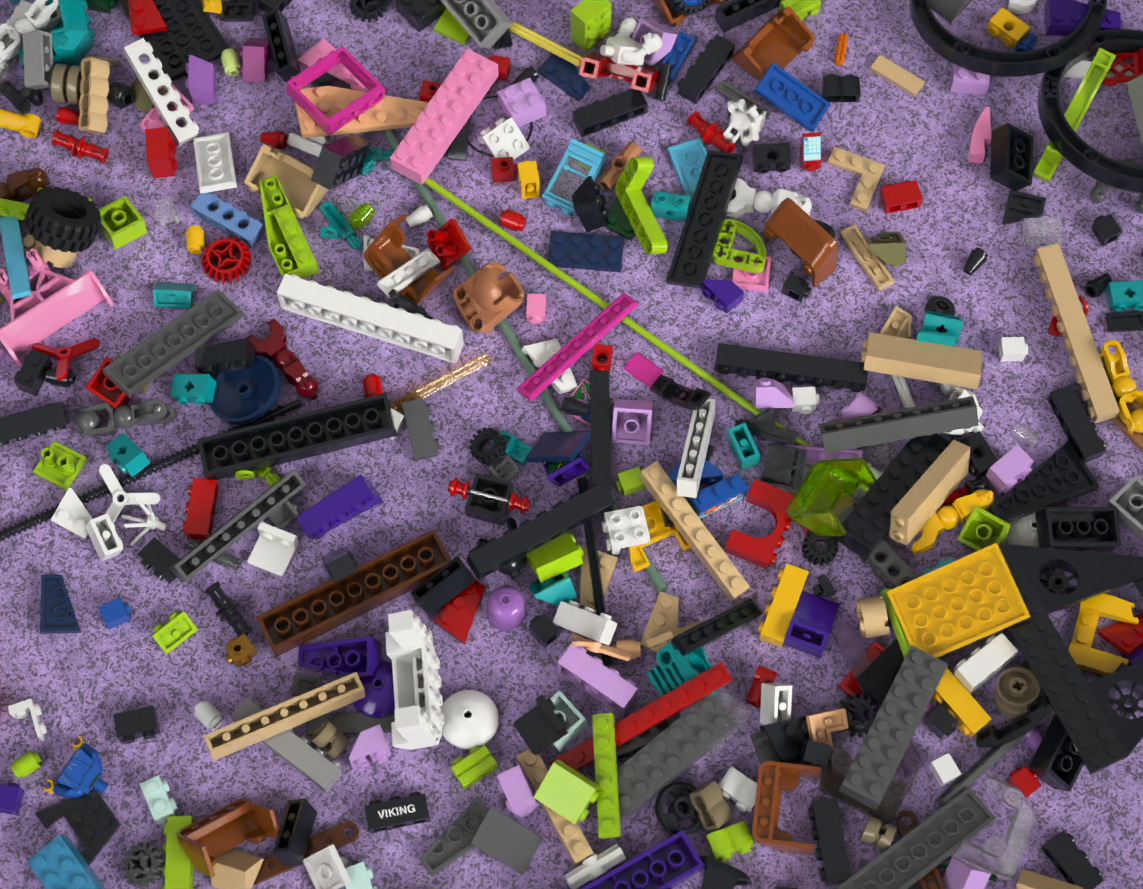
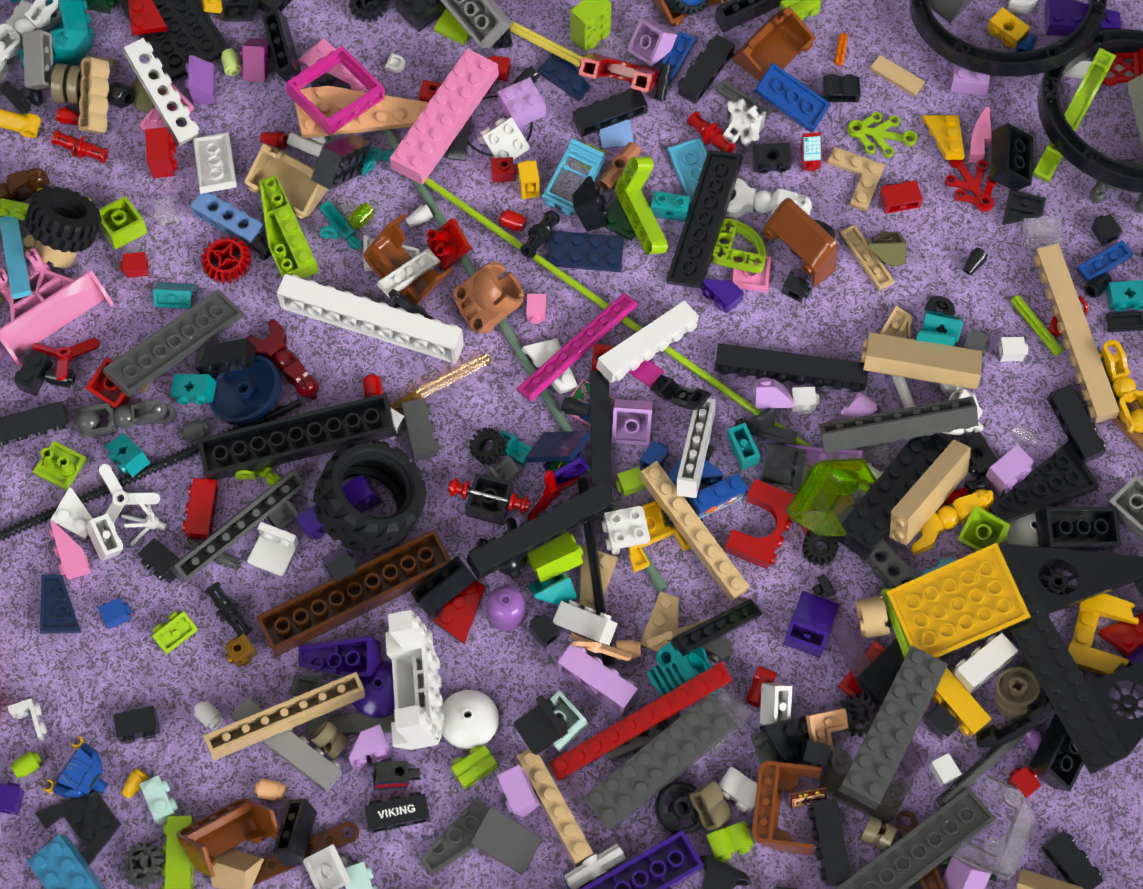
yellow brick [185,225,205,254] -> none
lime brick [533,760,600,824] -> none
lime plate [592,713,621,839] -> none
white torso [600,17,663,65] -> none
yellow brick [757,564,809,647] -> none
none -> bright pink slope [49,521,91,580]
none -> red brick [120,252,149,278]
none -> yellow cone [121,767,149,799]
none -> dark grey brick [180,419,210,443]
none -> black bush [250,236,272,261]
none -> light nougat brick [254,778,286,802]
none -> black tyre [313,440,427,553]
none -> pearl dark grey torso [373,761,420,791]
none -> white tile [385,53,406,73]
none -> black piece [520,210,560,258]
none -> red piece [527,470,580,521]
none -> white brick [596,300,699,383]
none -> light blue piece [599,120,634,149]
none -> blue brick [640,440,669,468]
none -> dark grey brick [703,636,734,663]
none -> piece [789,787,827,809]
none -> lime plant [847,112,917,158]
none -> yellow wing [922,115,965,160]
none -> red plant [945,160,997,212]
none -> dark grey brick [963,328,989,357]
none -> lime axle [1010,295,1063,356]
none -> blue plate [1077,240,1133,282]

